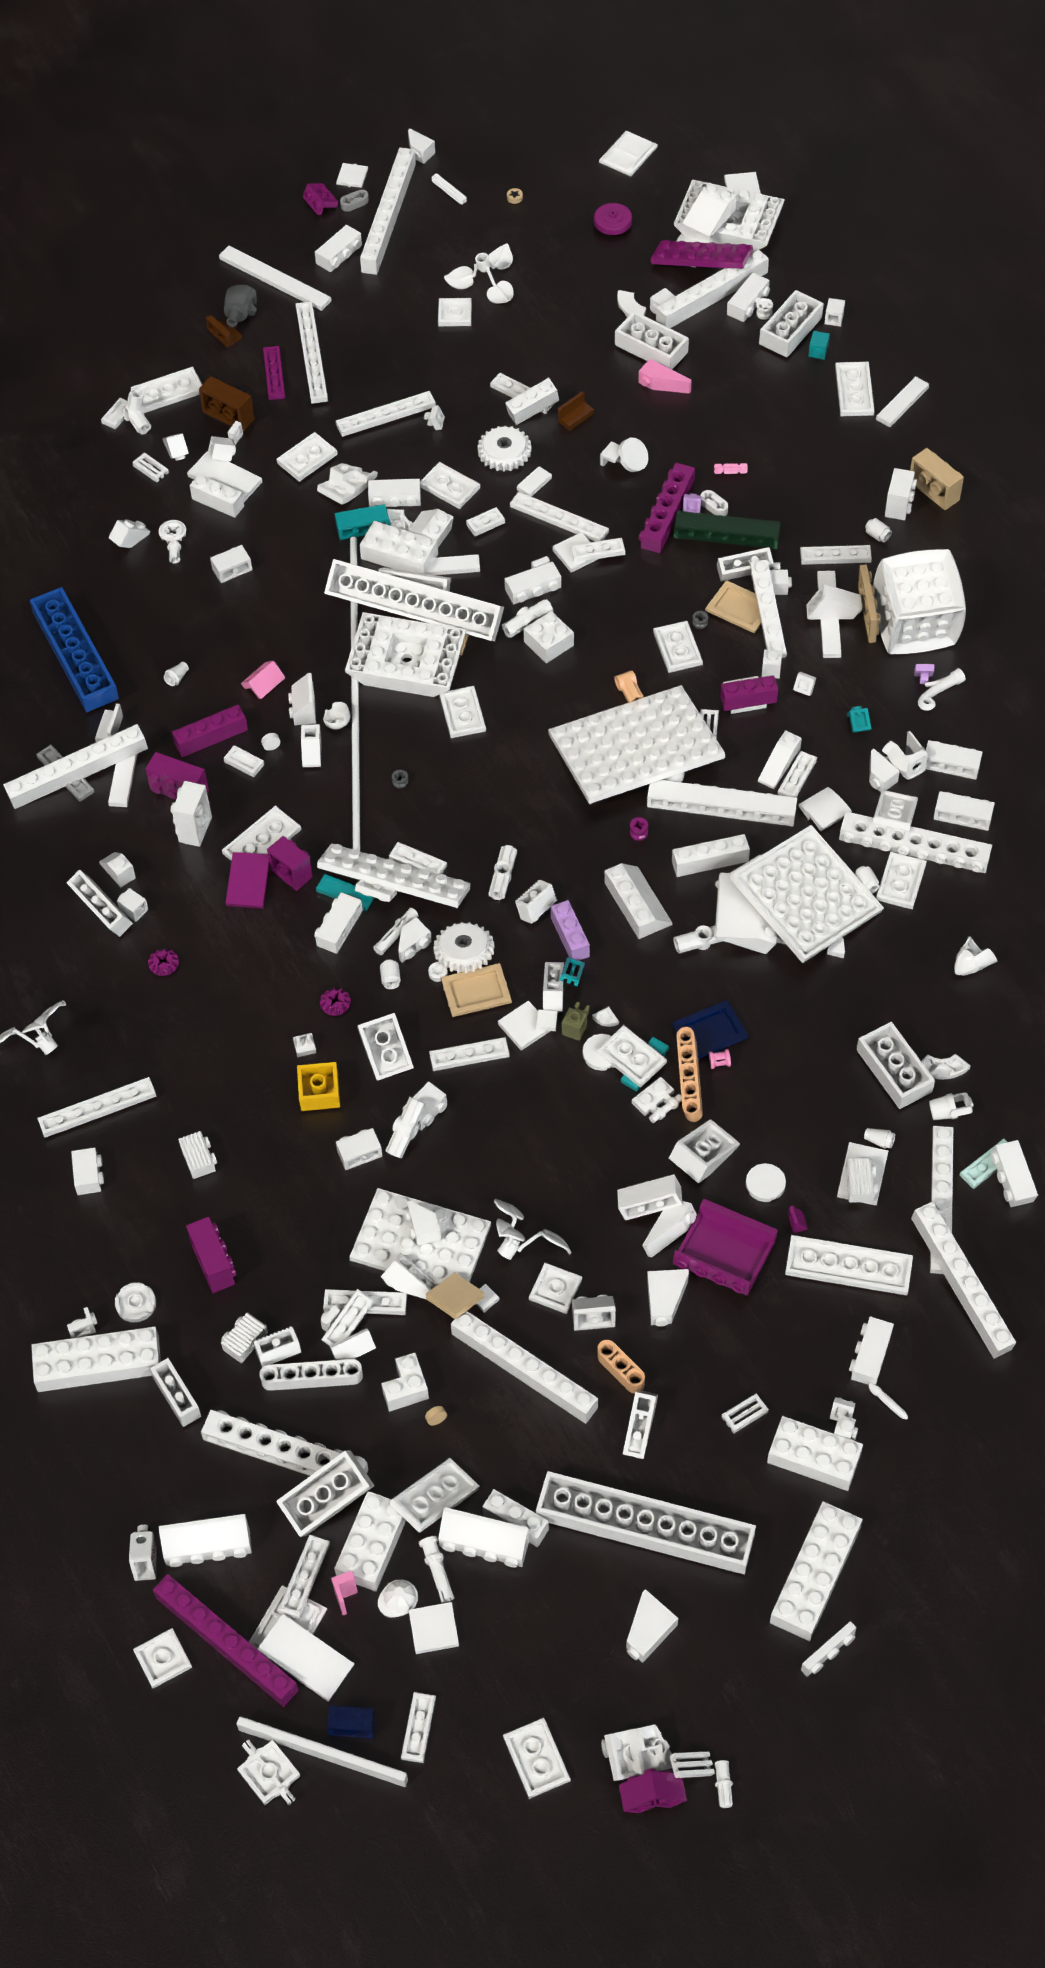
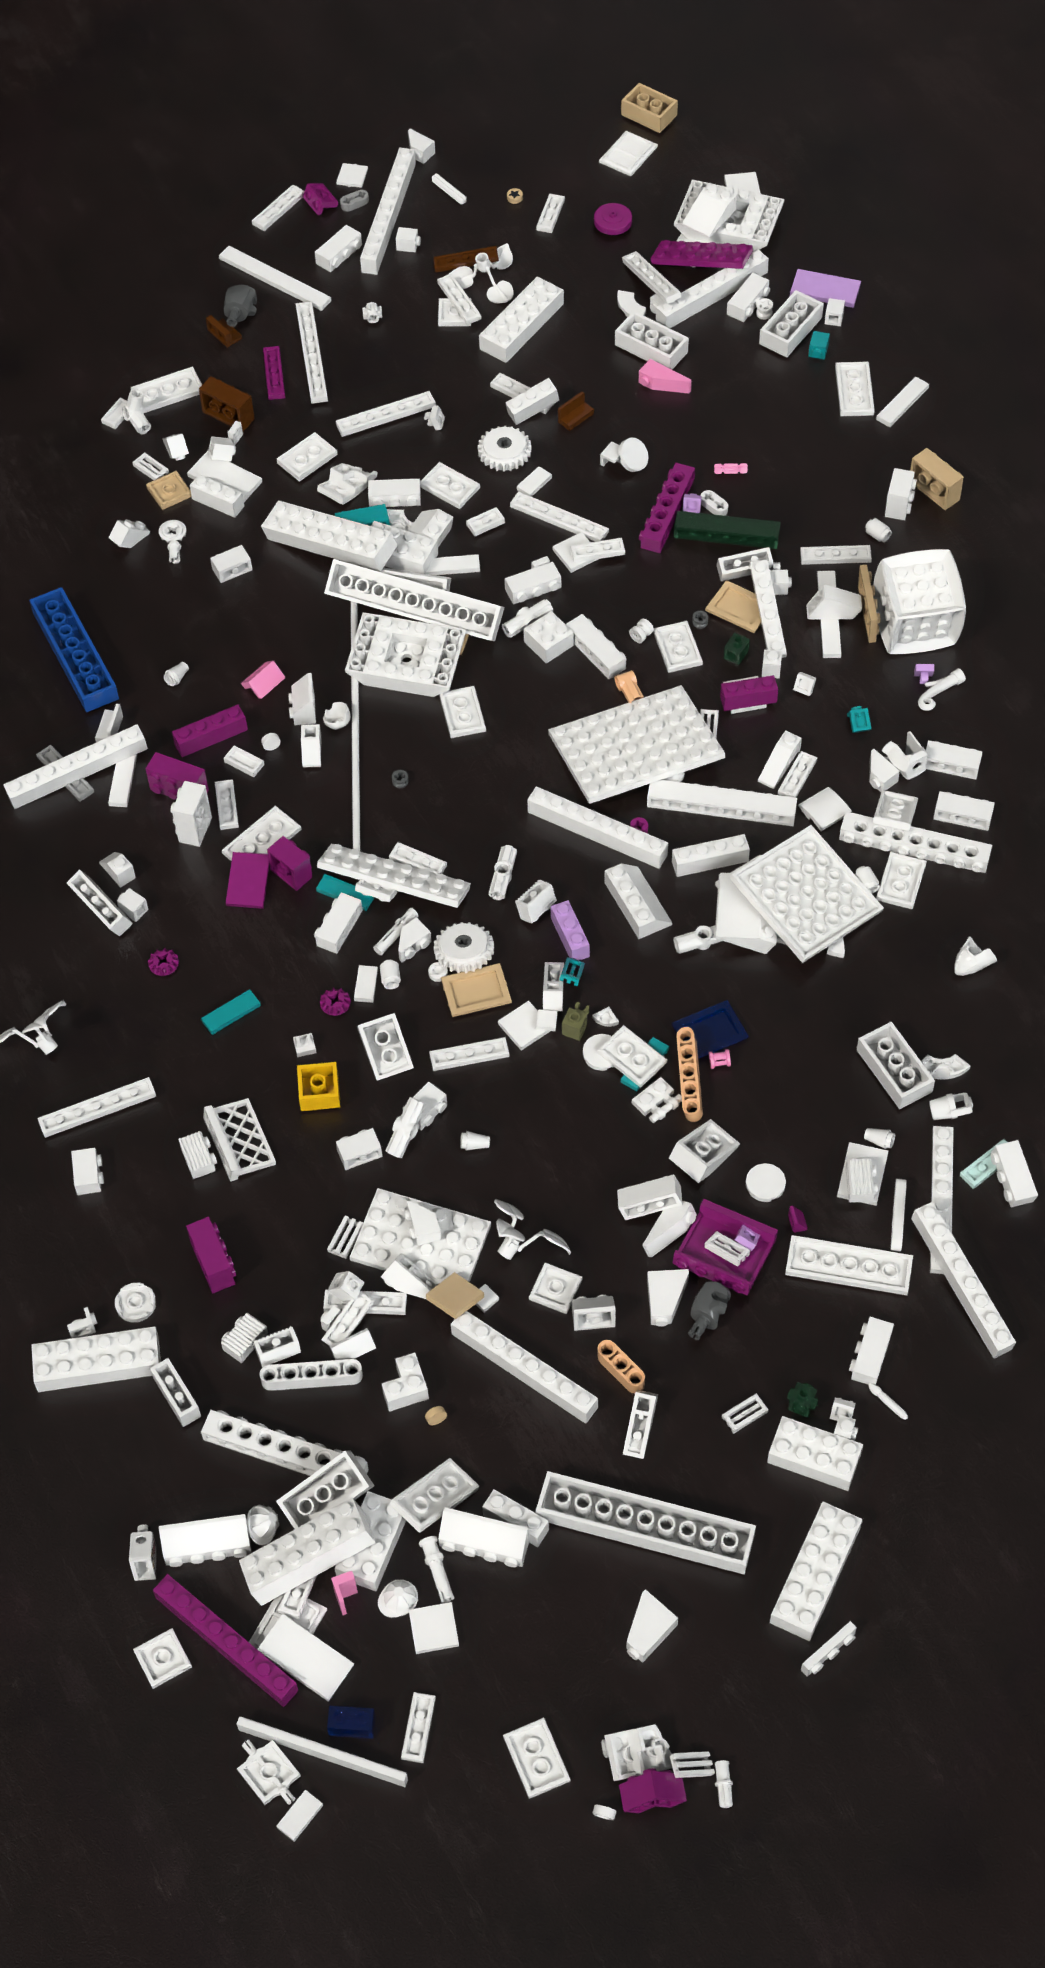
none -> tan tile [146,471,192,510]
none -> teal tile [201,989,261,1035]
none -> white fence [203,1098,276,1182]
none -> white tile [215,779,239,830]
none -> white brick [239,1497,376,1606]
none -> white piece [247,1505,279,1545]
none -> white tile [252,185,304,231]
none -> white brick [261,500,397,572]
none -> white tile [276,1790,323,1842]
none -> white tile [327,1215,363,1259]
none -> white brick [328,1271,364,1302]
none -> white tile [354,965,378,1003]
none -> white gear [362,302,383,323]
none -> white brick [396,227,421,252]
none -> reddish brown tile [433,246,499,273]
none -> white tile [437,274,481,325]
none -> white cone [460,1131,490,1151]
none -> white brick [479,276,564,363]
none -> white brick [527,786,668,869]
none -> white tile [536,193,565,233]
none -> white brick [566,614,626,679]
none -> white tile [593,1805,616,1820]
none -> tan brick [621,83,678,133]
none -> white plate [622,251,681,304]
none -> white wheel [629,618,654,643]
none -> dark grey piece [688,1281,731,1340]
none -> white tile [705,1231,750,1267]
none -> clear green brick [724,633,750,665]
none -> lavender plate [735,1225,760,1251]
none -> clear green brick [787,1382,819,1417]
none -> lavender tile [790,269,861,308]
none -> white beam [890,1179,906,1252]

